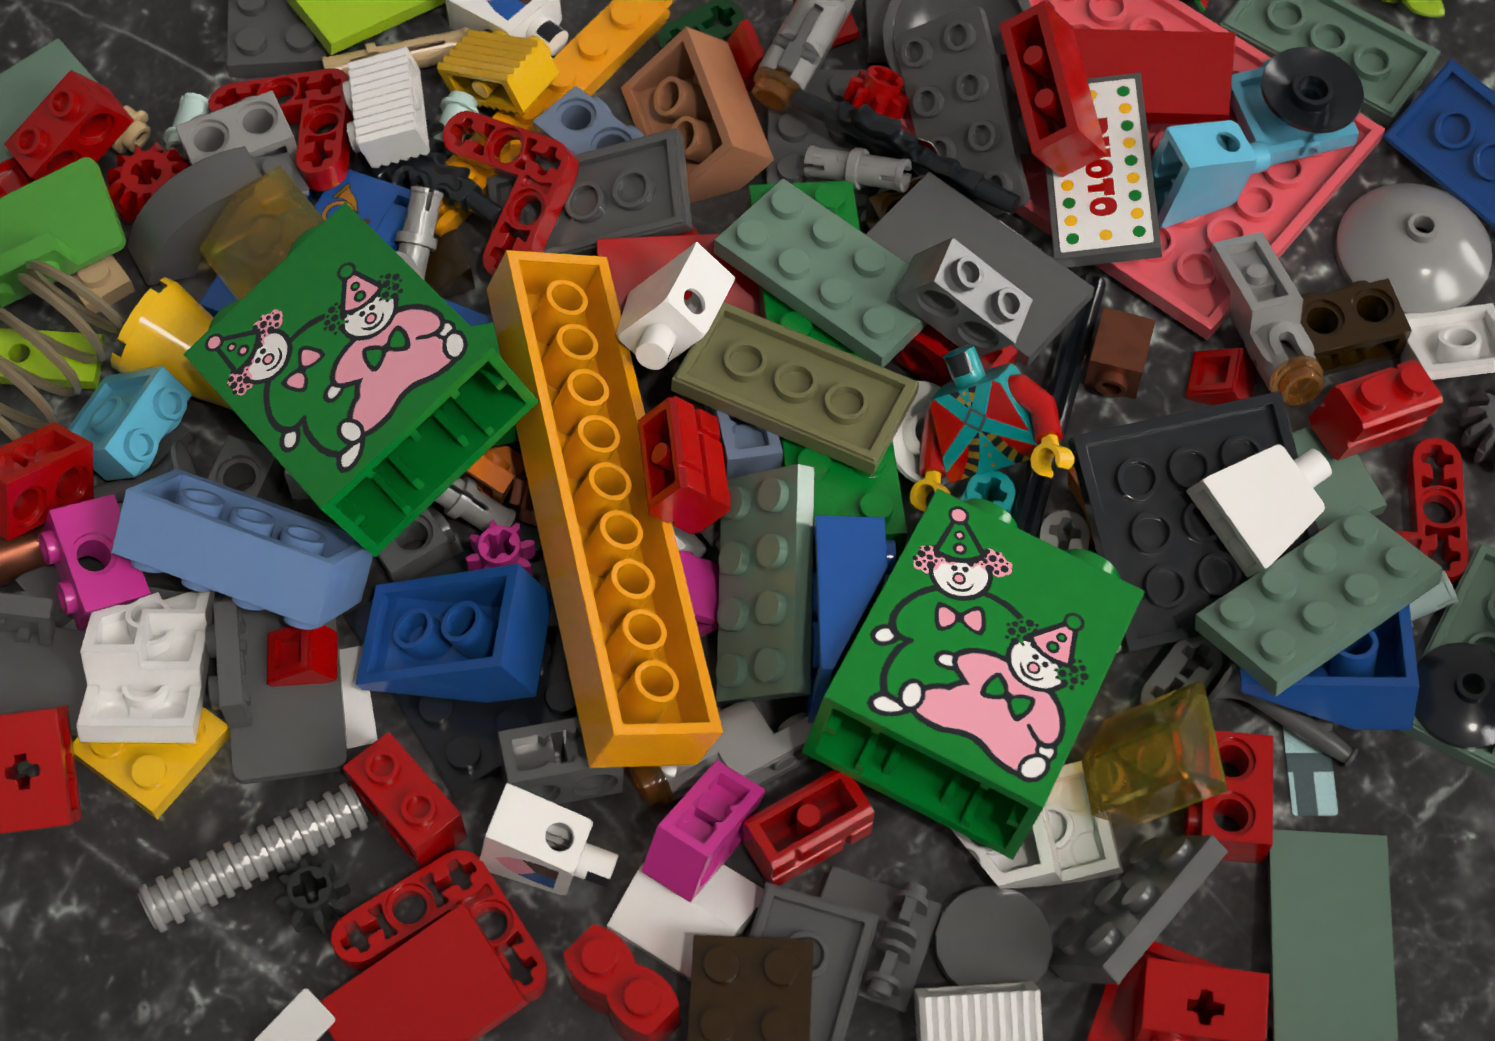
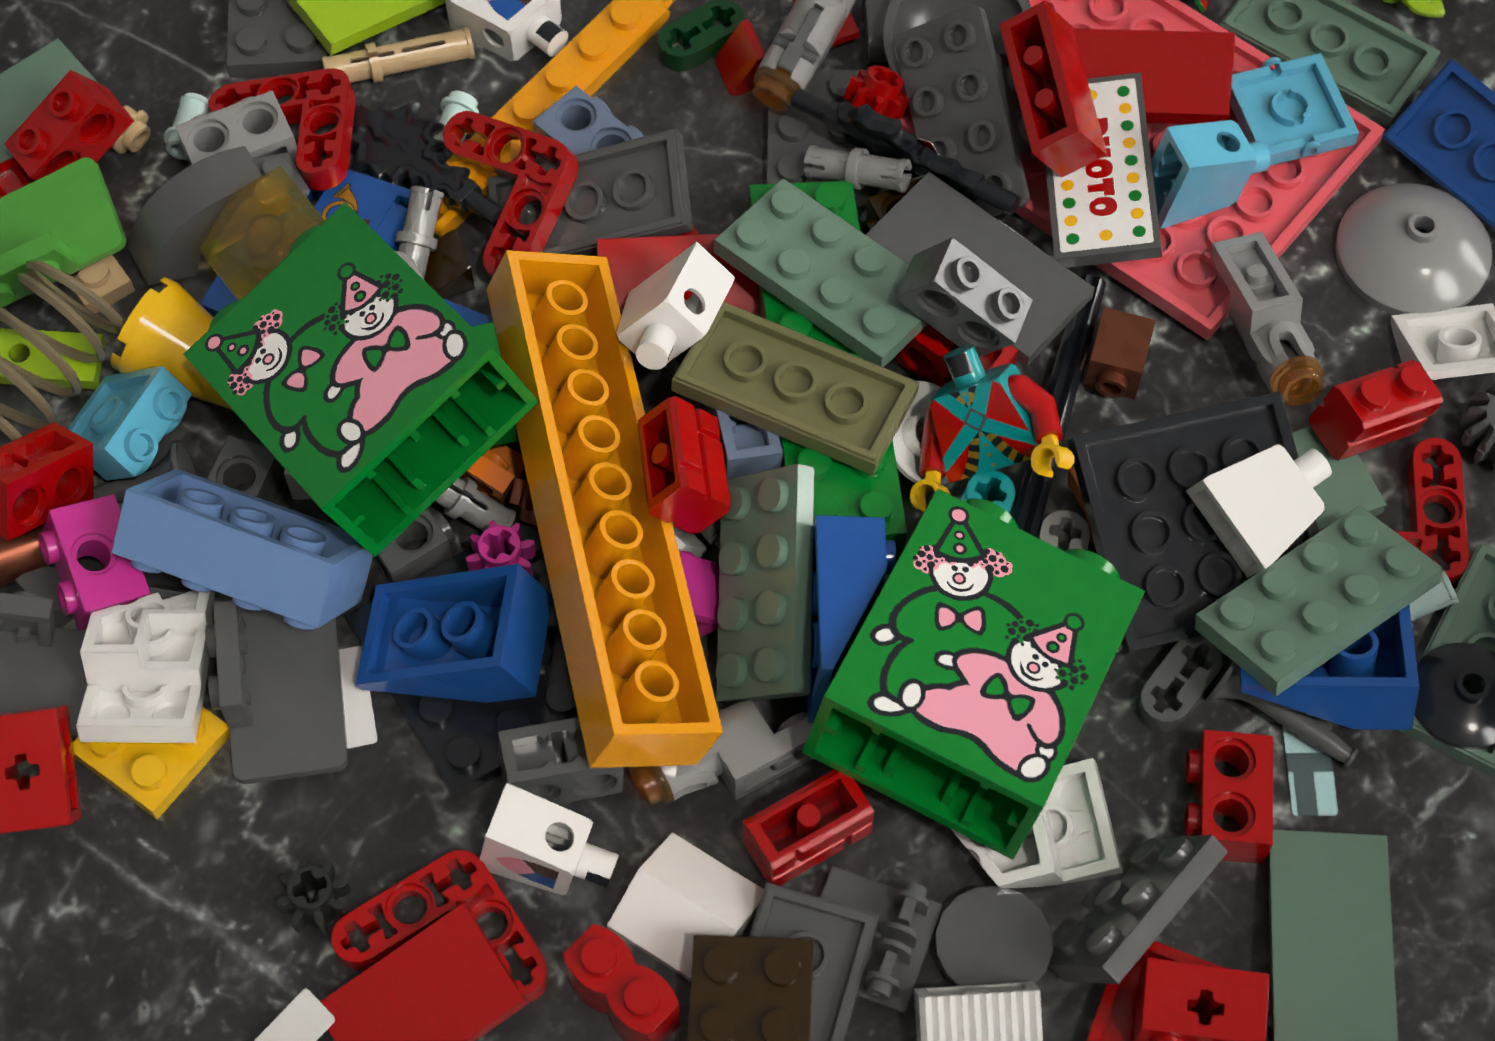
red gear [107,141,189,225] -> none
light grey piece [137,783,369,933] -> none
red slope [267,625,338,687] -> none
white brick [343,46,430,168] -> none
red brick [343,732,468,870] -> none
yellow brick [437,29,559,115] -> none
nougat slope [621,26,774,203] -> none
dark pink brick [641,760,766,903] -> none
clear yellow slope [1081,681,1228,828] -> none
red slope [1185,347,1256,405] -> none
black dish [1261,47,1364,133] -> none
dark brown brick [1300,278,1412,377] -> none

